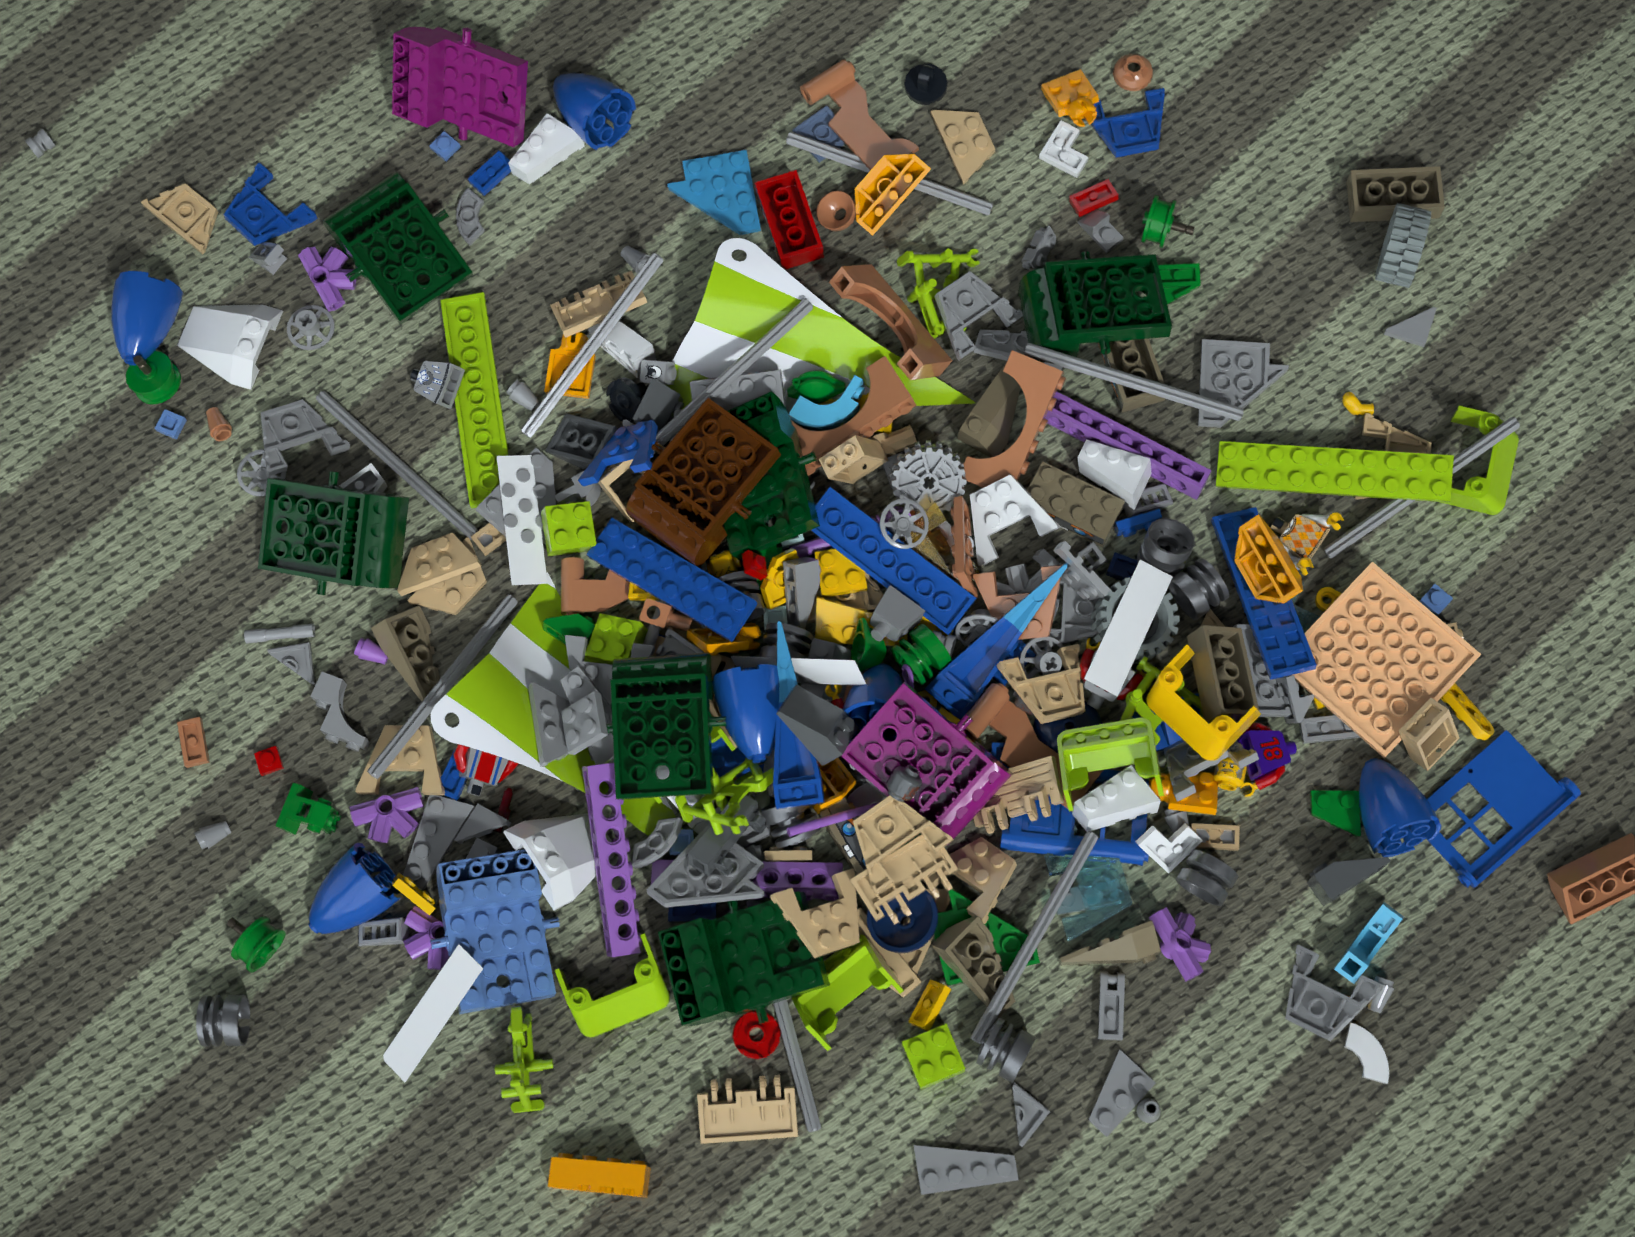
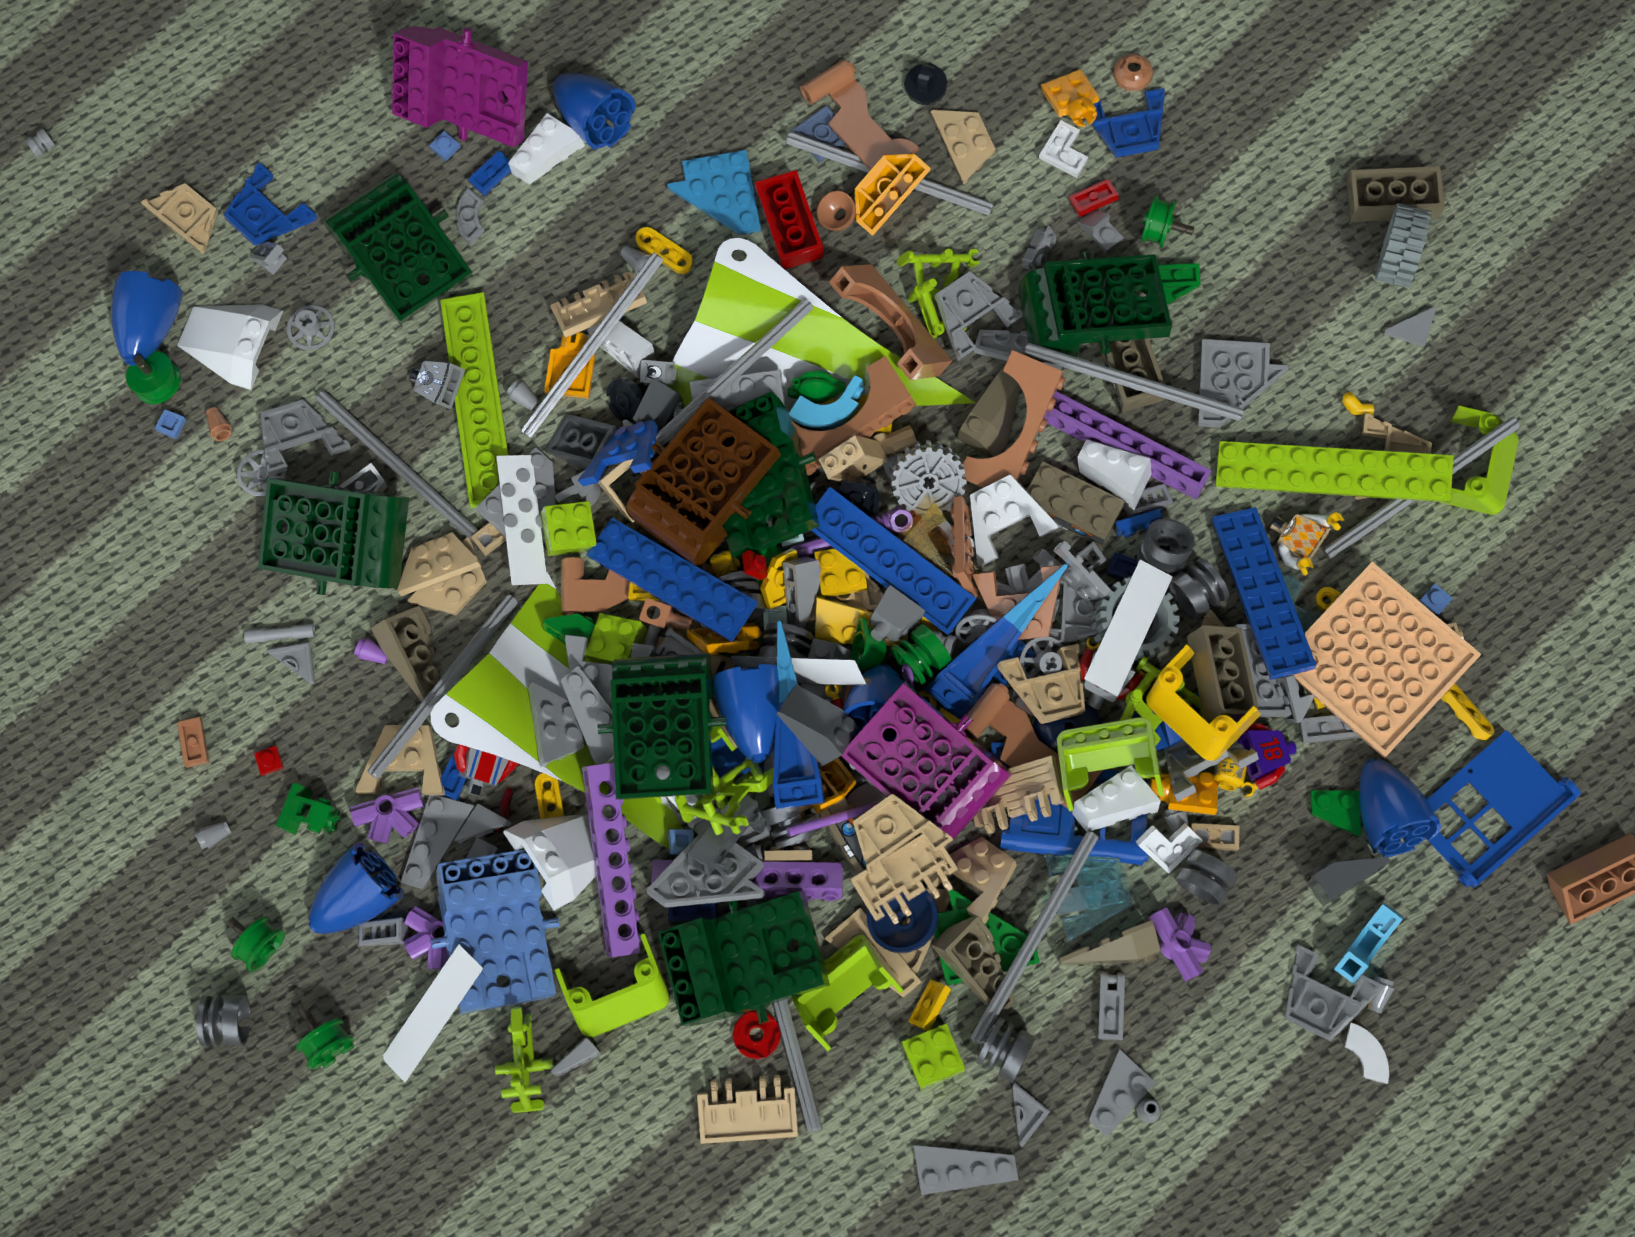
medium lavender piece [298,247,356,312] -> none
light grey arch [310,672,370,752] -> none
yellow plate [392,873,436,916] -> none
light orange wedge [548,1153,651,1198] -> none
light grey plate [561,691,608,755] -> none
light grey tile [632,817,683,869] -> none
tan wing [770,868,860,958] -> none
light grey wheel [880,499,929,549] -> none
dark grey head [886,765,922,802] -> none
light orange wedge [1234,514,1303,604] -> none
tan window [1399,698,1460,771] -> none
none -> green wheel [296,1005,355,1070]
none -> yellow plate [535,773,565,819]
none -> light grey slope [551,1038,601,1077]
none -> yellow plate [635,227,693,274]
none -> black tile [837,476,882,516]

